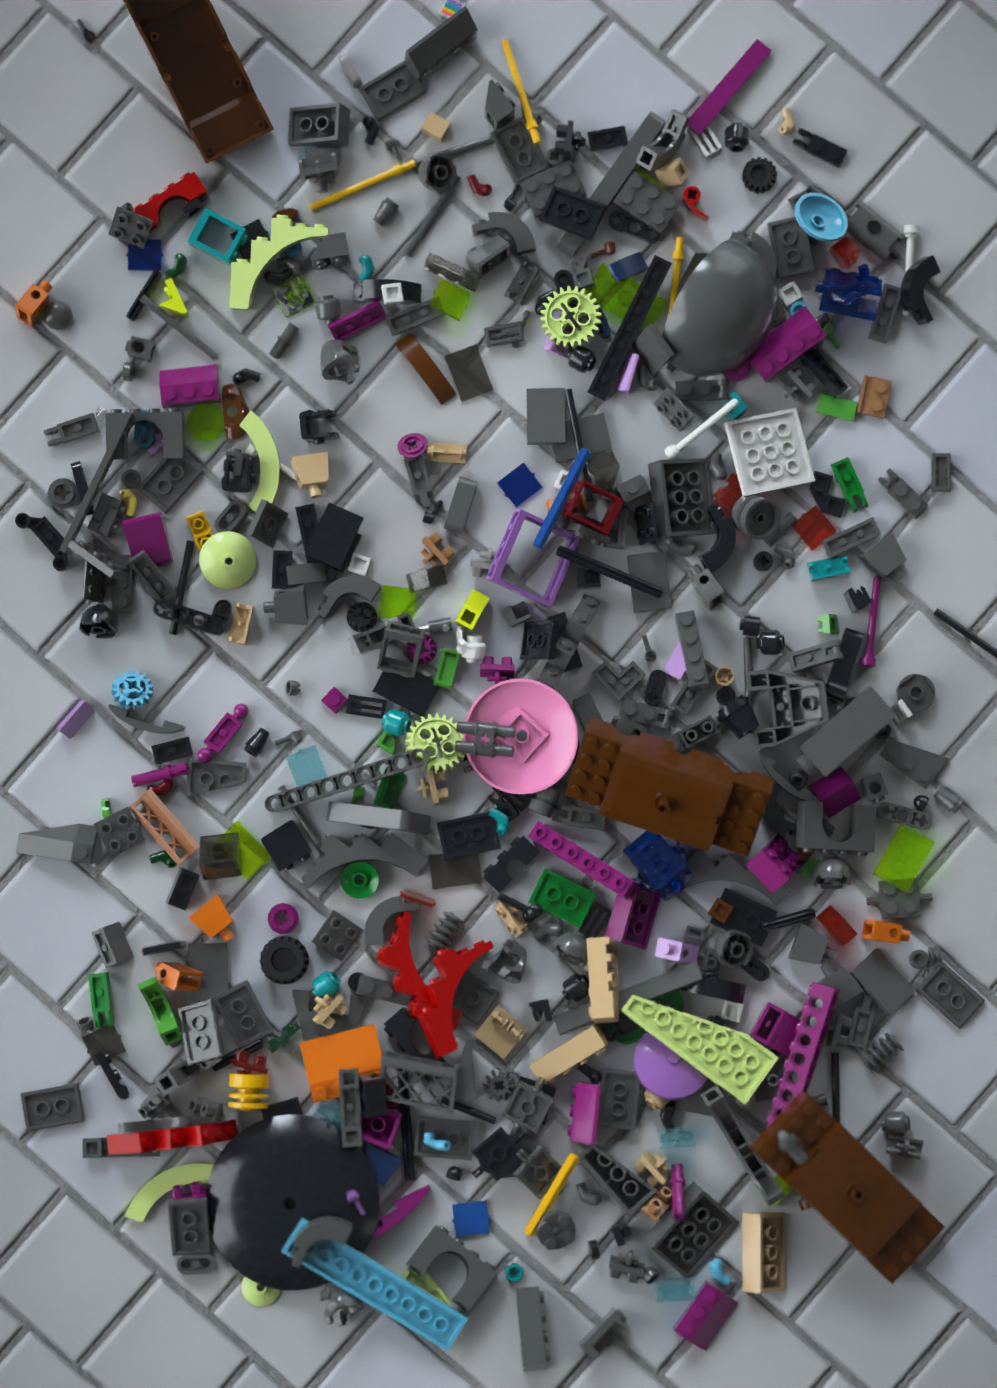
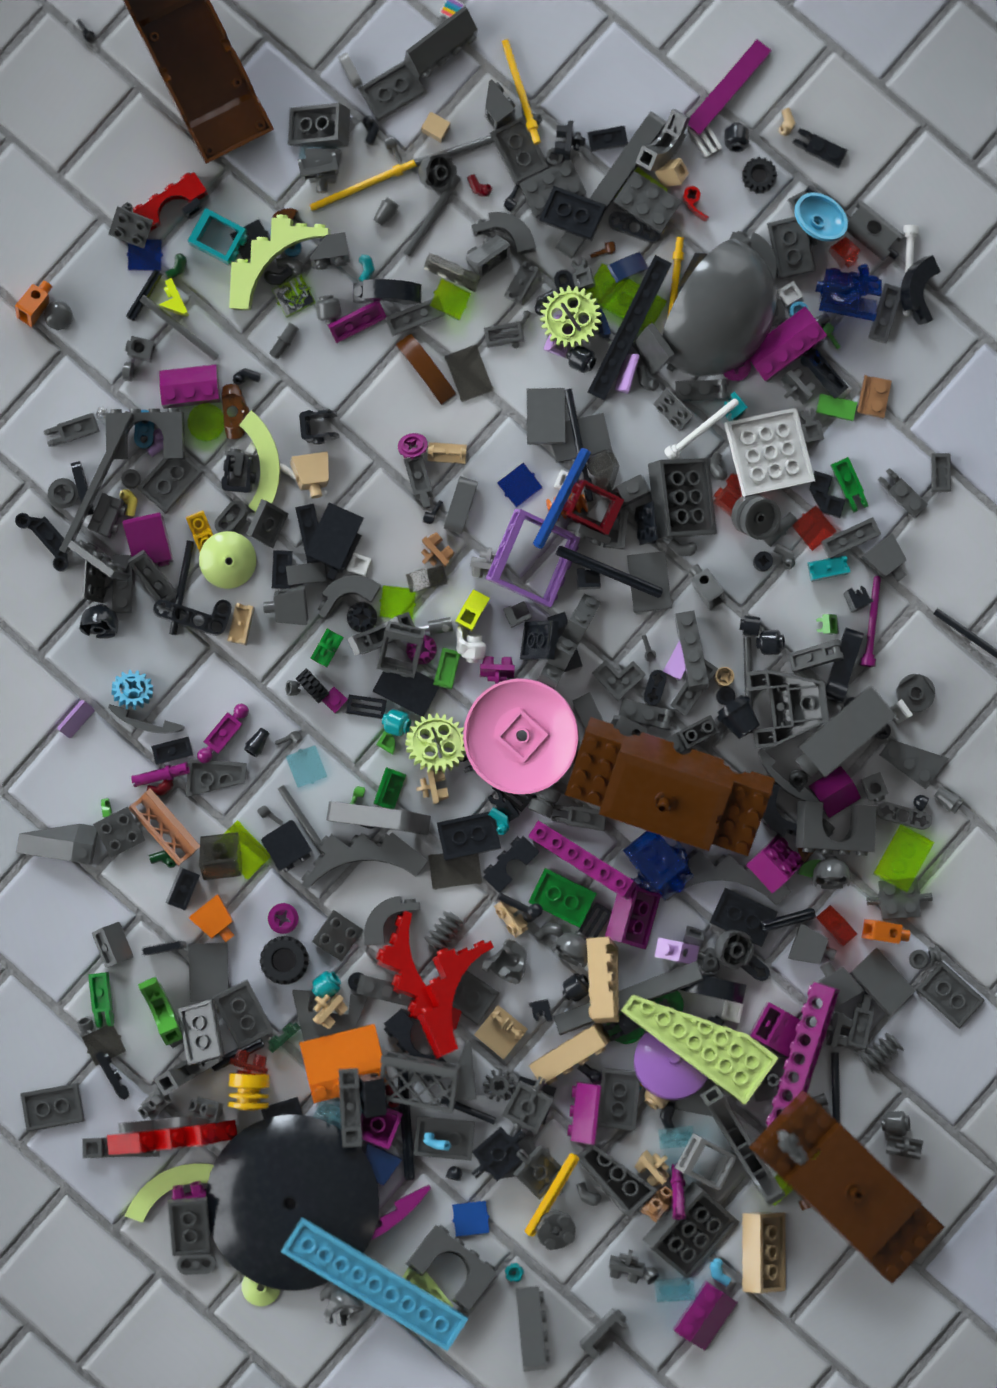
orange torso [155,962,204,991] -> none
dark grey beam [265,748,430,813] -> none
dark grey arch [290,1216,352,1268] -> none
dark grey piece [320,339,360,385] -> none
green dish [340,861,379,899] -> none
medium lavender hand [346,1190,365,1215] -> none
white tile [381,282,404,305] -> none
clear red piece [399,889,436,908] -> none
dark grey pin [455,720,516,758] -> none
black tile [588,1240,600,1260] -> none
black tile [611,1224,632,1247] -> none
black arch [698,504,736,573] -> none
reddish brown tile [707,897,734,924] -> none
none -> dark grey hand [257,806,283,825]
none -> black tyre [295,668,330,704]
none -> green hips [310,628,344,668]
none -> light grey window [675,1133,737,1191]
none -> dark grey plate [800,408,824,443]

